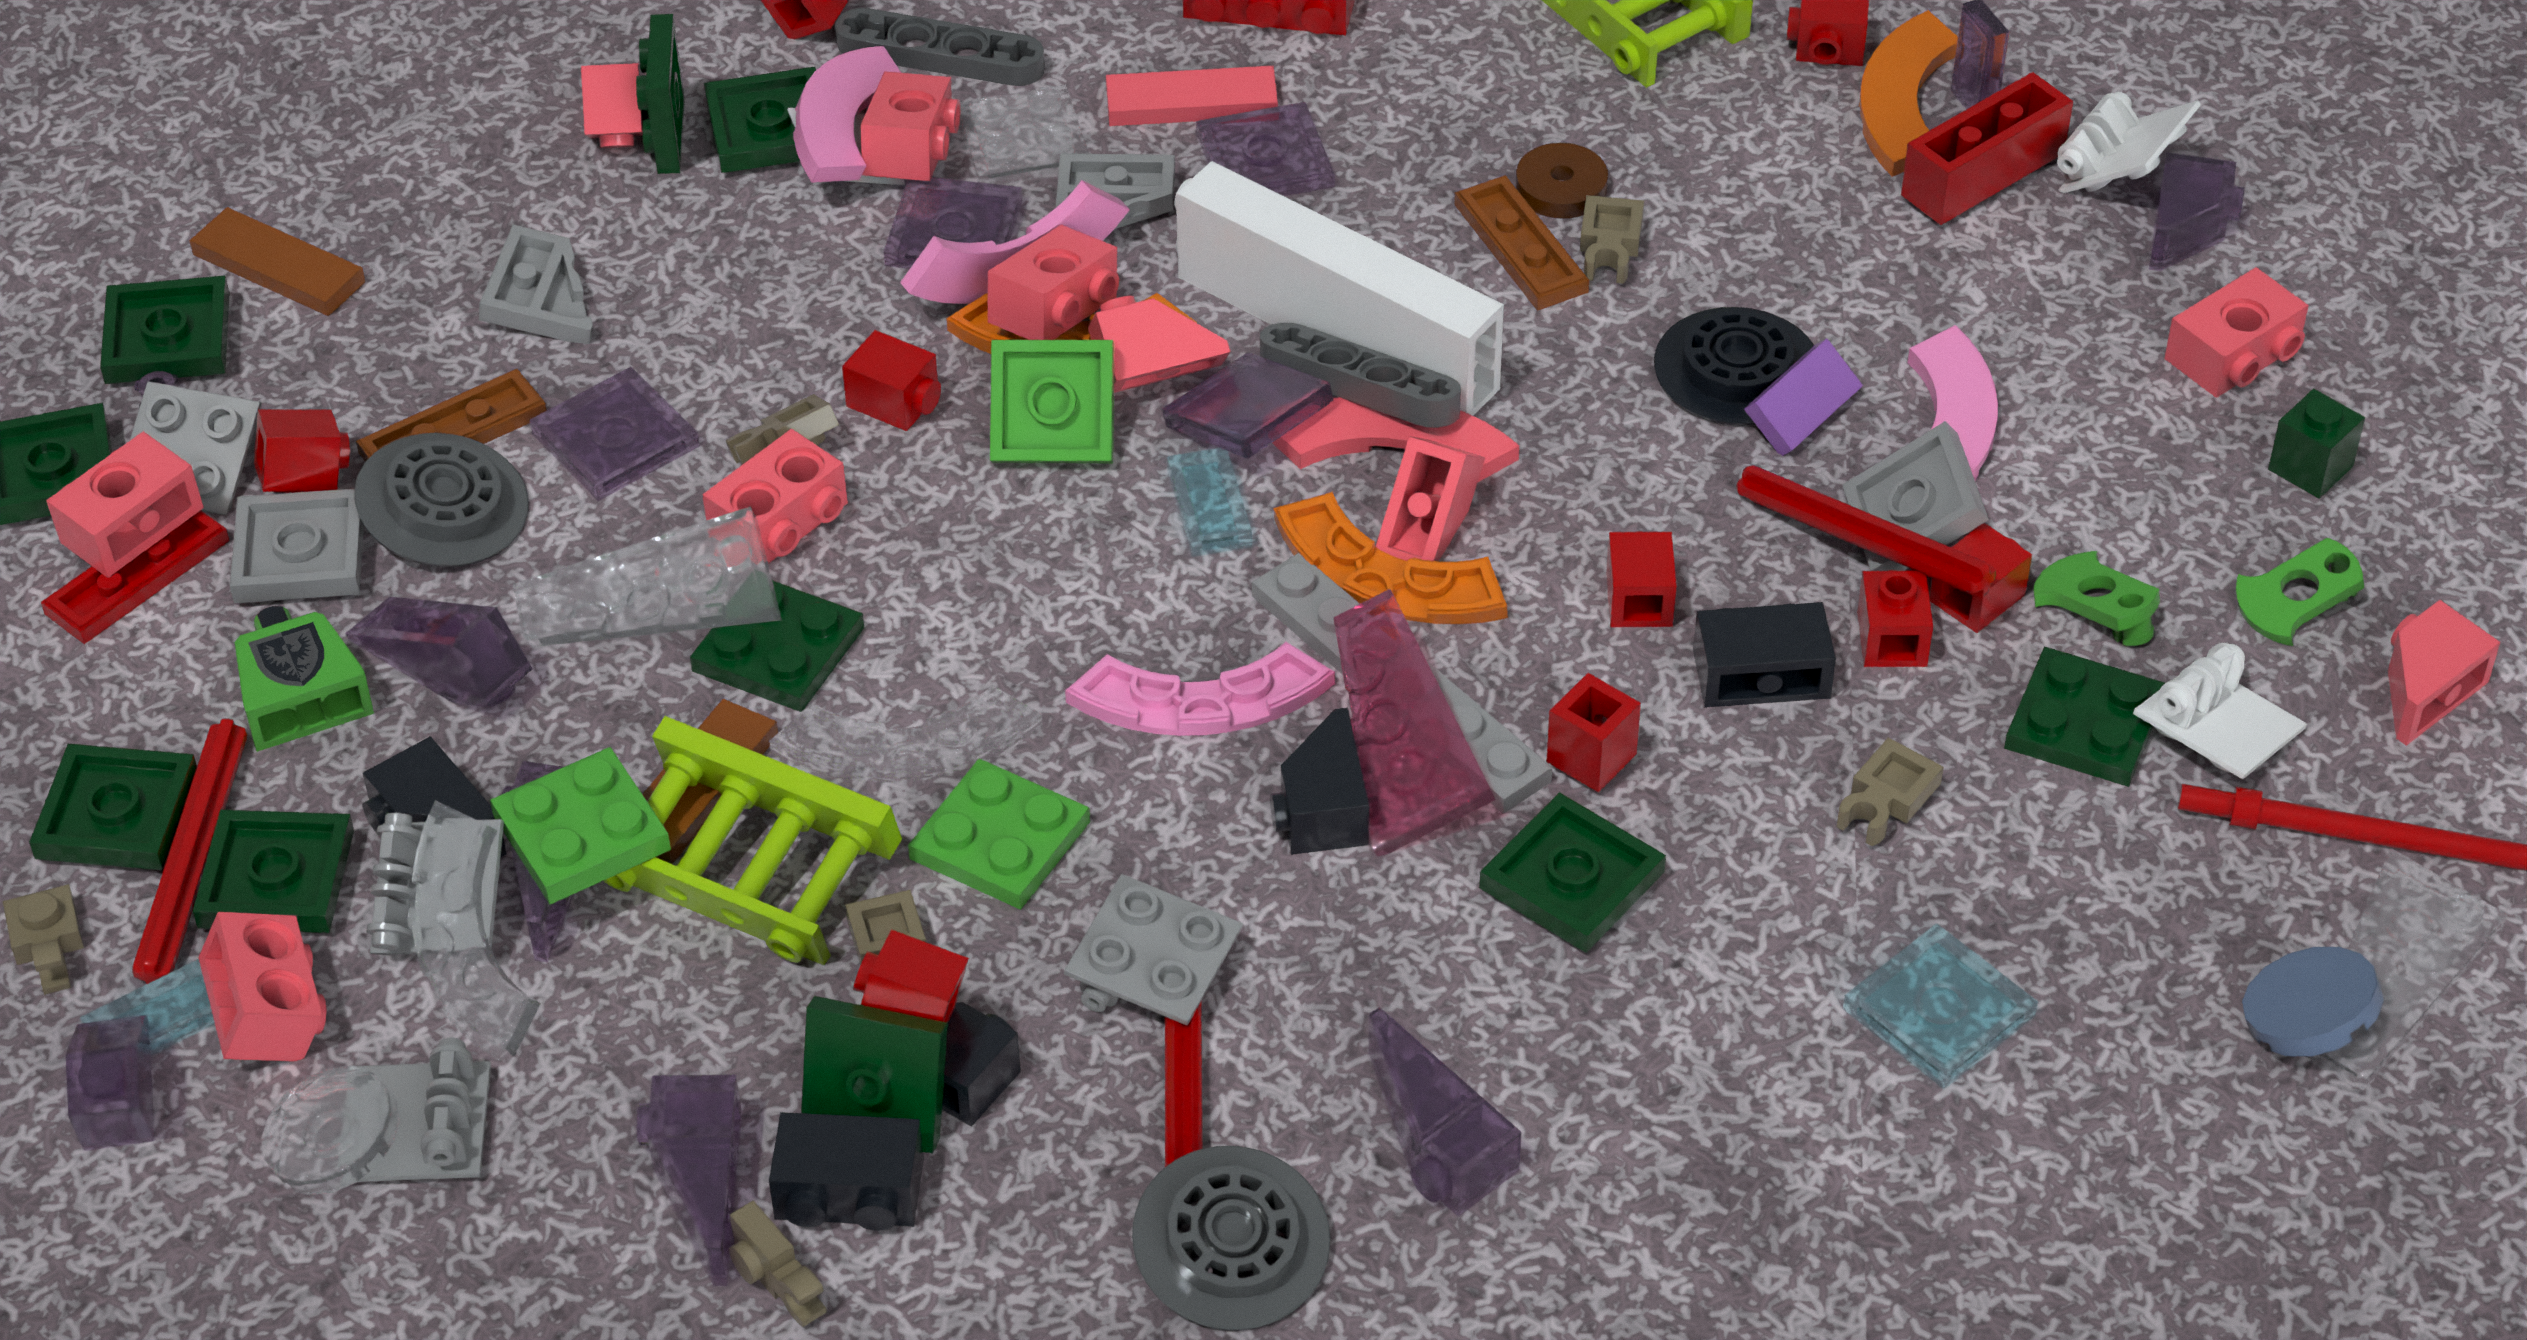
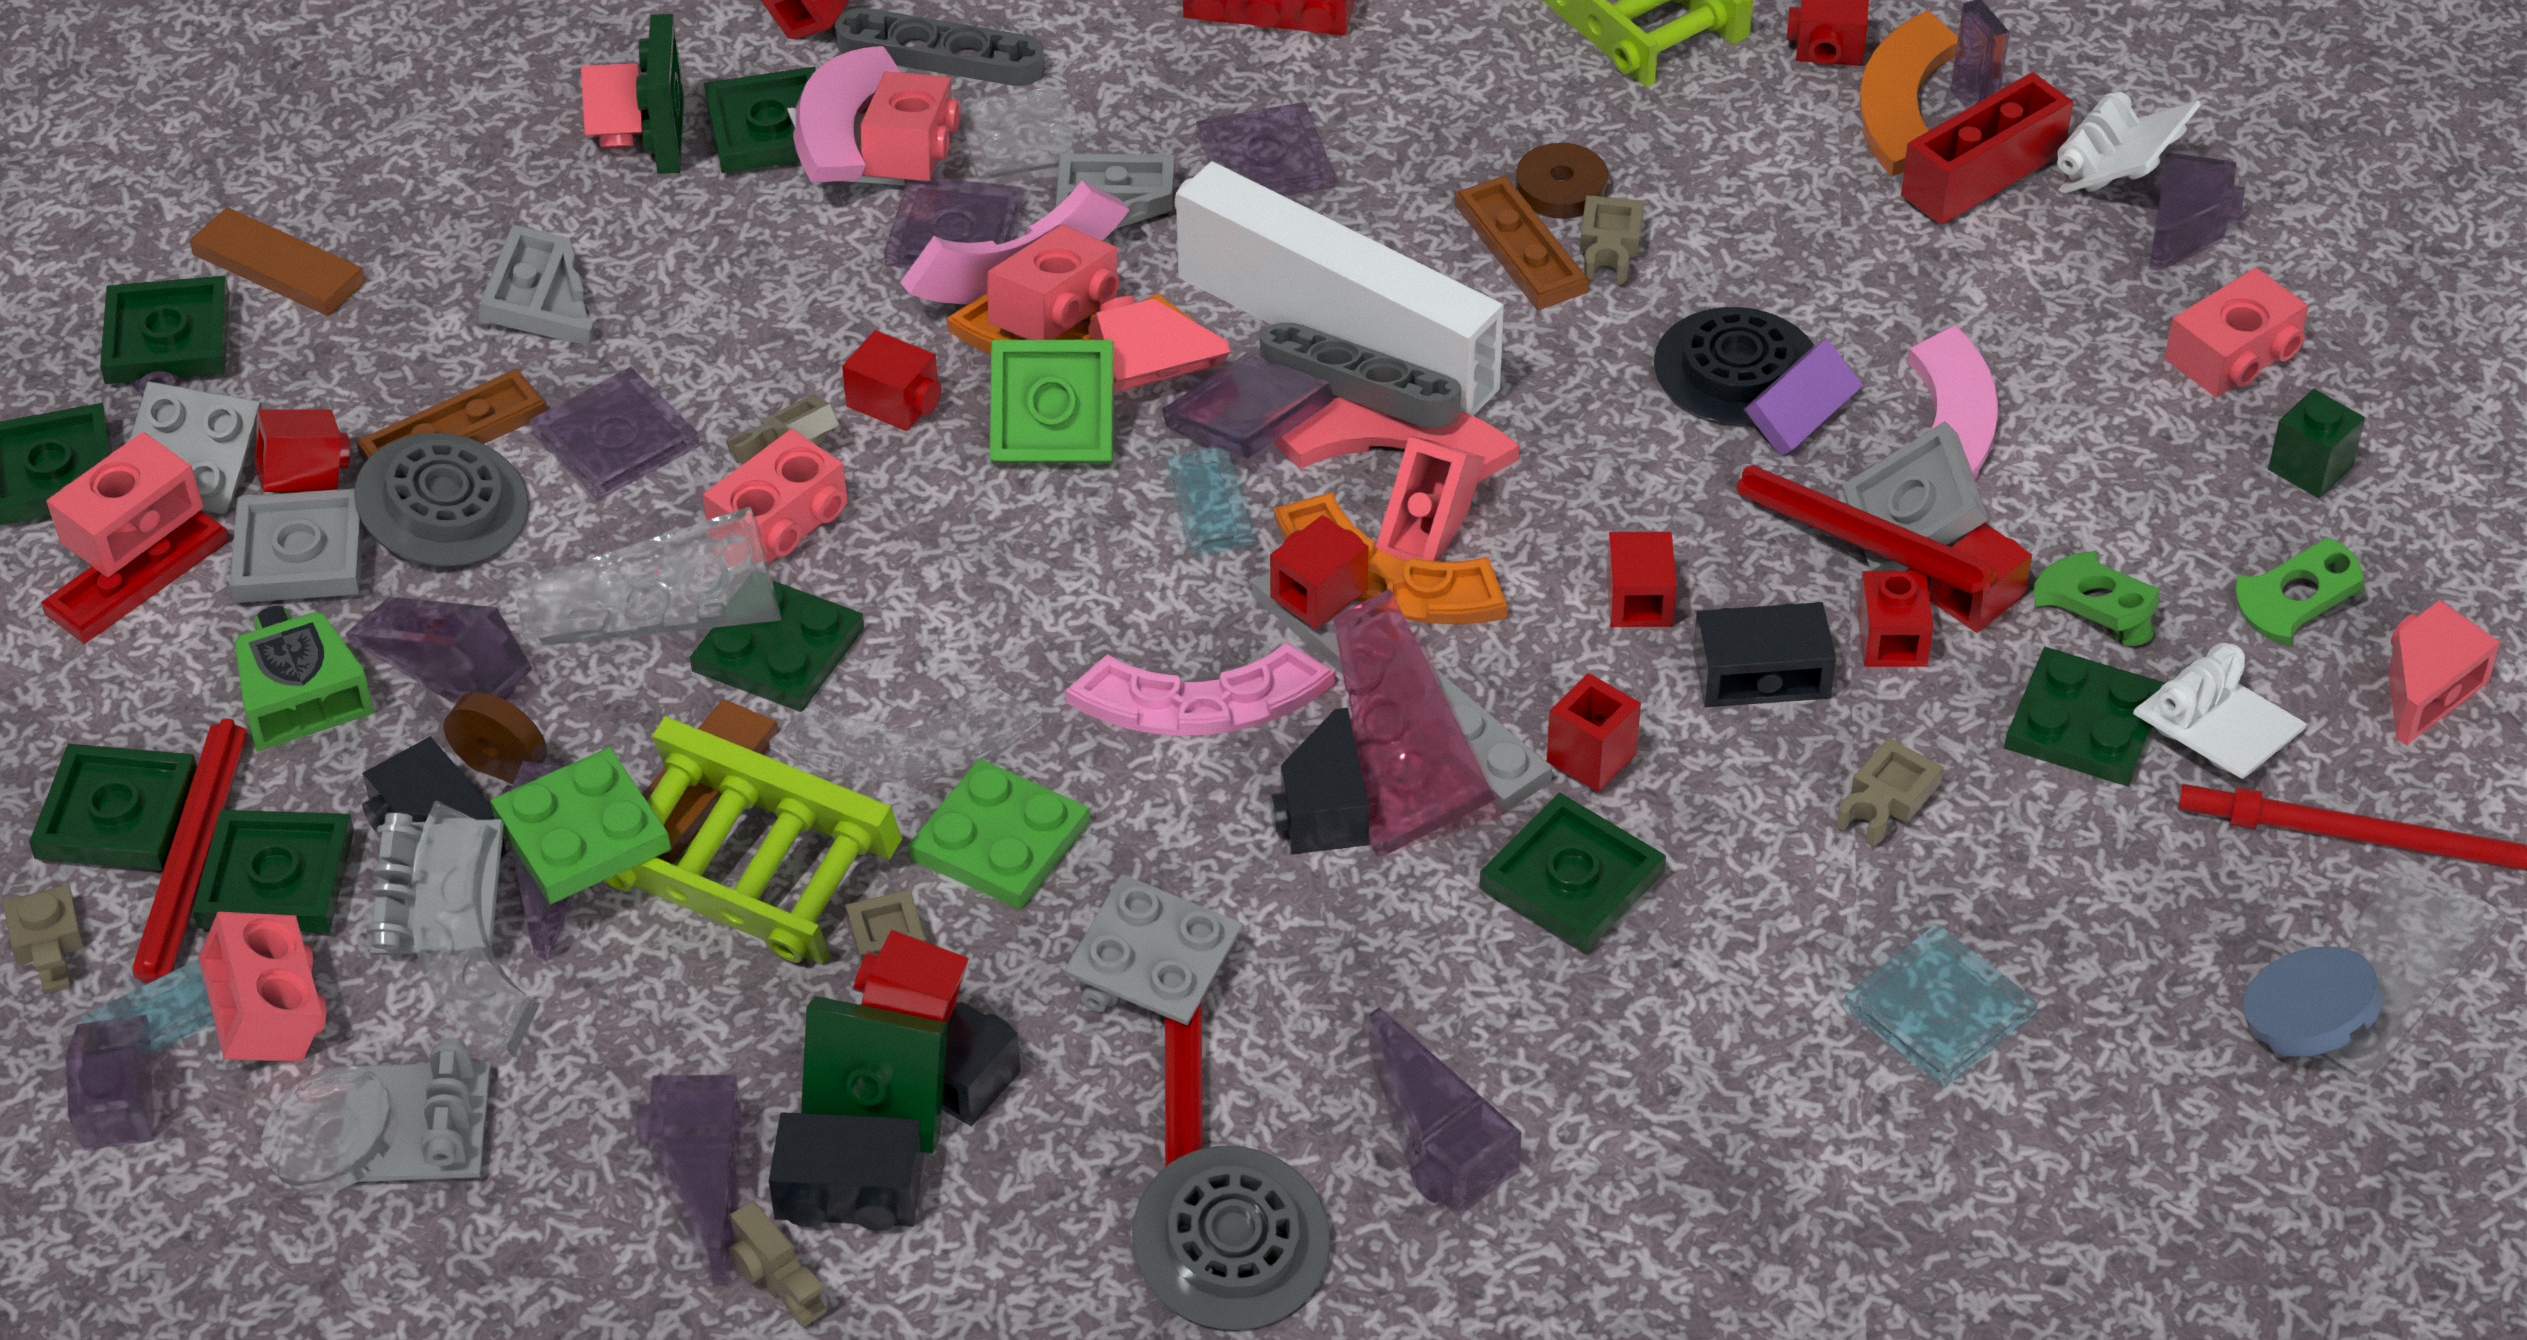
coral tile [1106,66,1278,126] -> none
none -> reddish brown piece [443,692,547,785]
none -> red brick [1270,514,1369,629]

